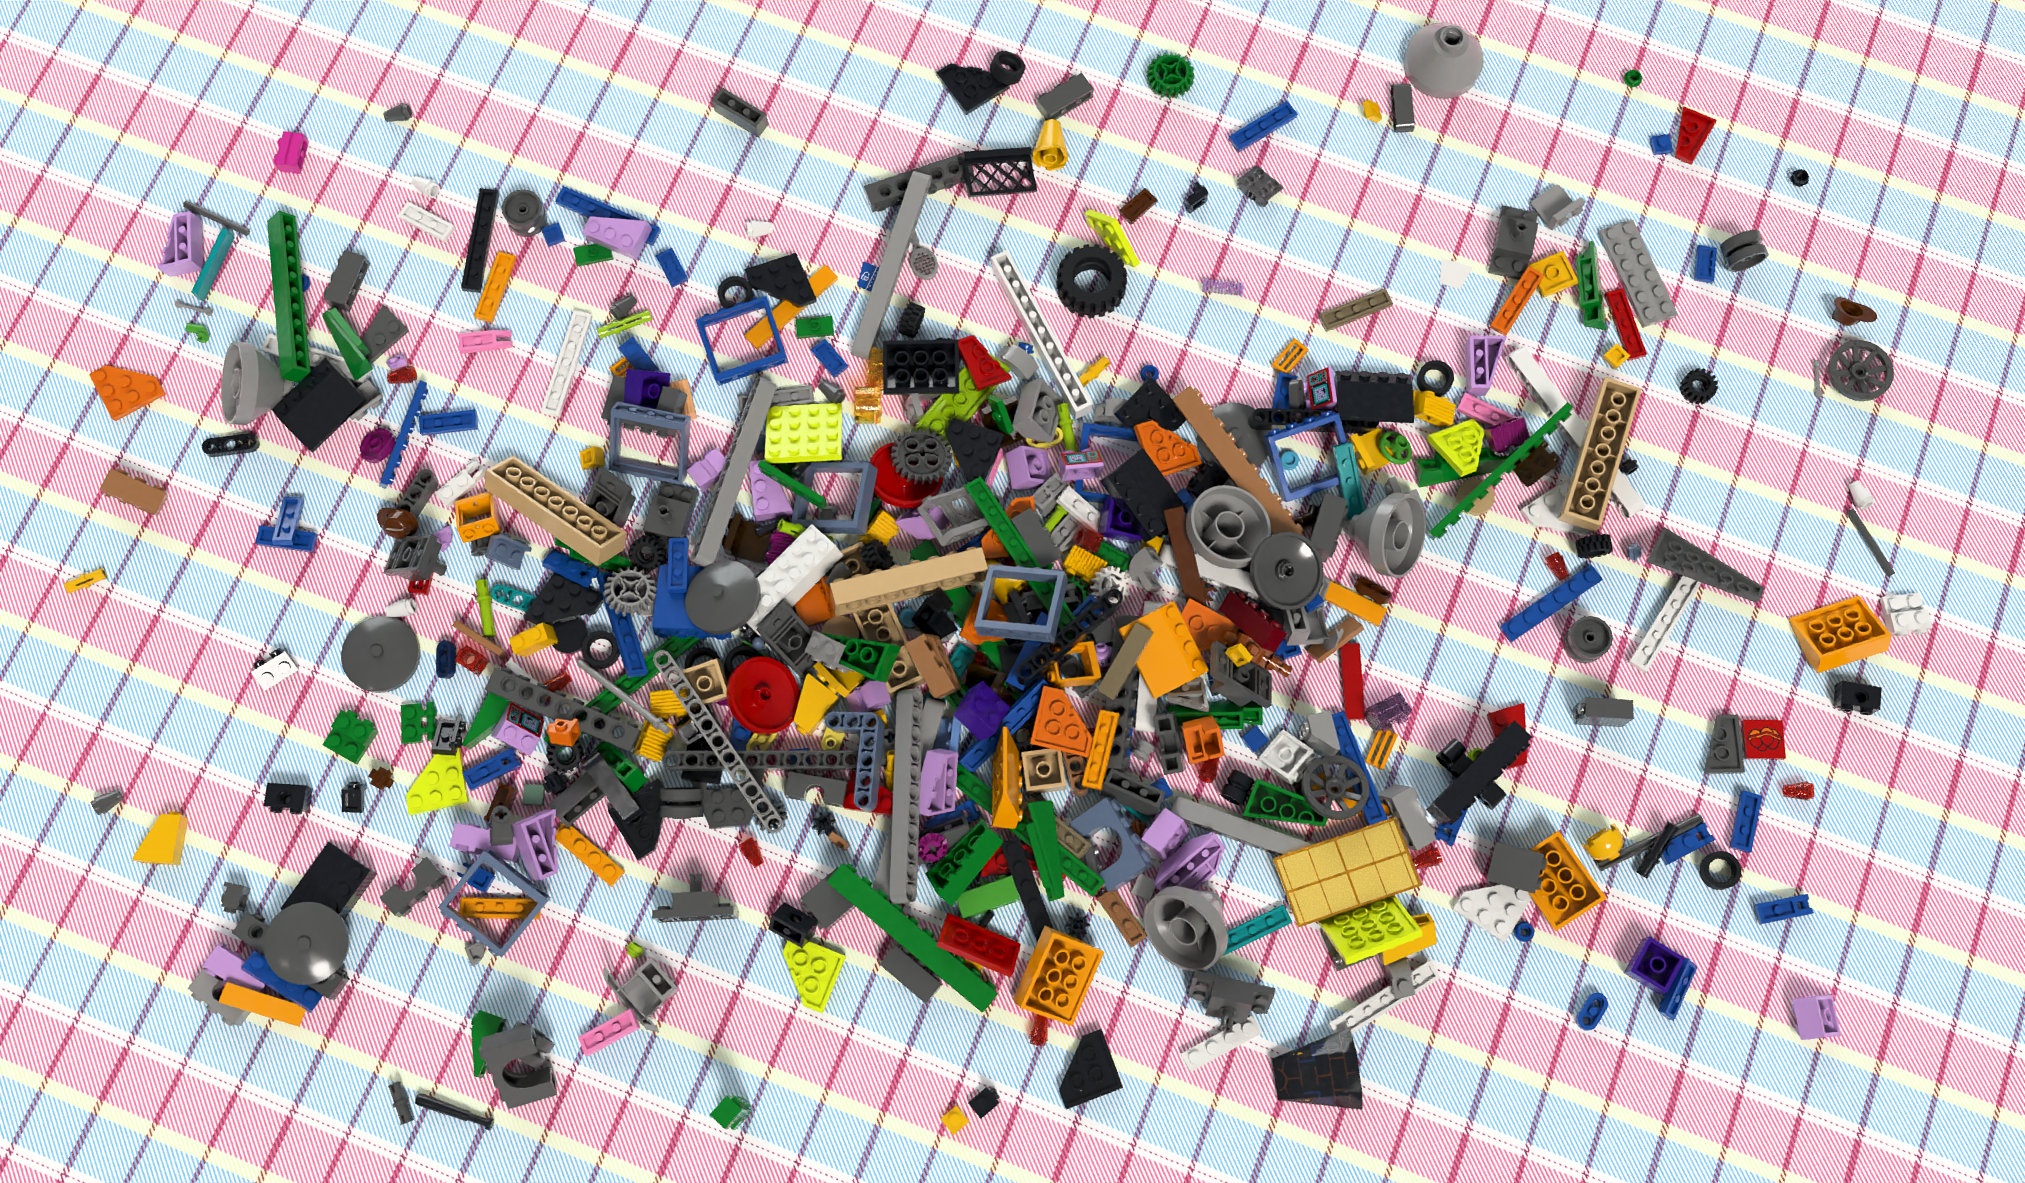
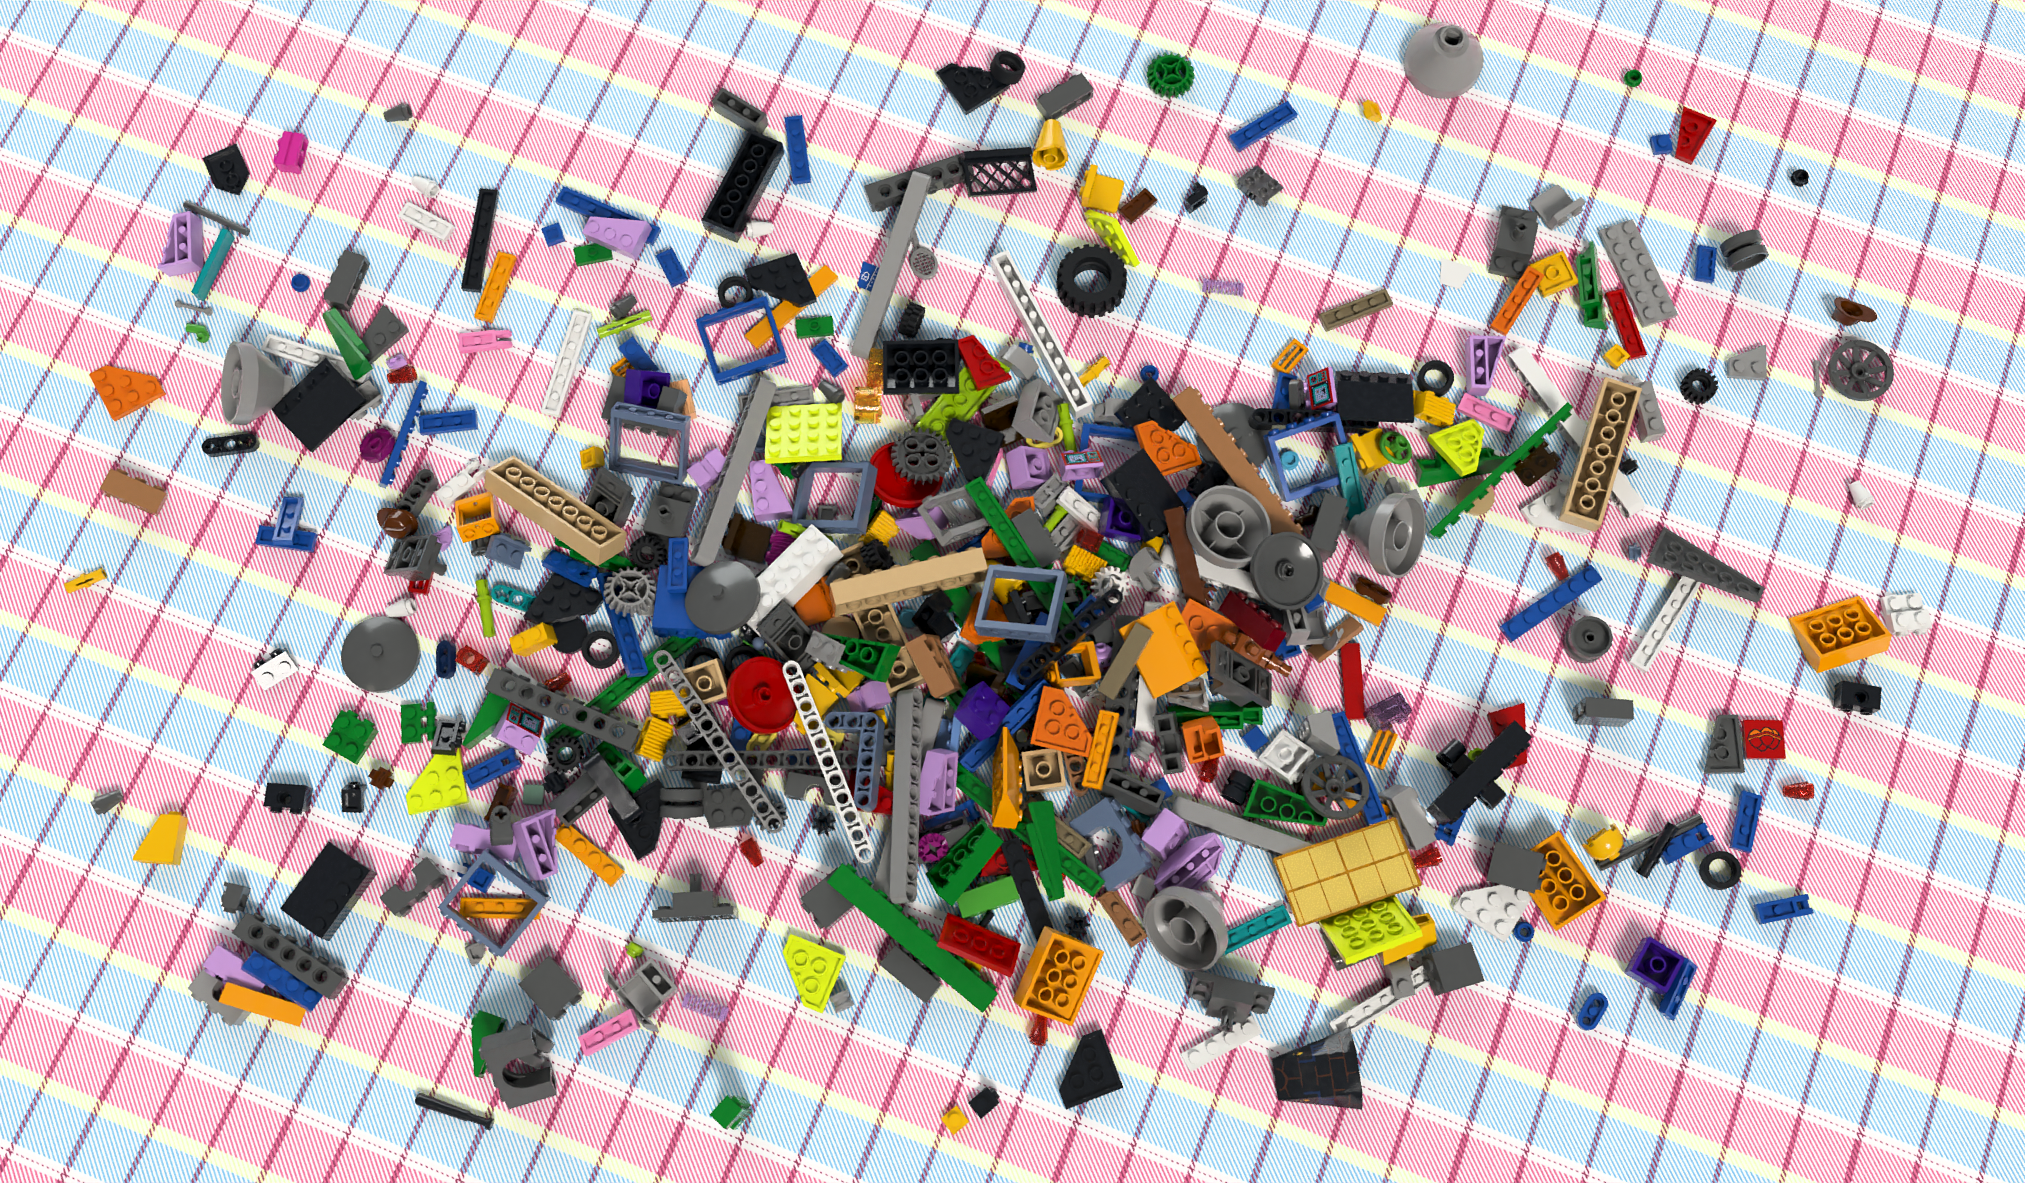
dark grey dish [264,902,350,985] -> none
green brick [267,210,311,383] -> none
dark grey pin [388,1081,414,1125] -> none
medium nougat tile [452,620,507,660] -> none
dark grey wheel [502,189,547,237] -> none
orange brick [547,718,581,747] -> none
light grey bar [577,659,671,734] -> none
black bar [755,516,791,536] -> none
green tile [758,460,827,510] -> none
black brick [768,902,818,948] -> none
medium nougat tile [828,832,850,851] -> none
green plate [987,395,1014,434] -> none
yellow plate [1225,643,1253,667] -> none
dark grey beam [1391,84,1415,133] -> none
magenta brick [1484,416,1530,453] -> none
black tyre [1575,534,1613,559] -> none
lavender slope [1792,995,1841,1040] -> none
dark grey bar [1847,508,1895,577] -> none
none -> black tile [202,144,250,196]
none -> dark grey brick [518,956,585,1021]
none -> lavender piece [682,992,729,1022]
none -> black brick [702,129,785,243]
none -> white beam [783,661,874,864]
none -> blue plate [784,115,811,185]
none -> light grey wheel [830,990,854,1013]
none -> yellow bracket [1079,164,1124,214]
none -> dark grey brick [1421,942,1485,996]
none -> light grey arch [1632,380,1666,443]
none -> light grey wing [1727,345,1767,381]

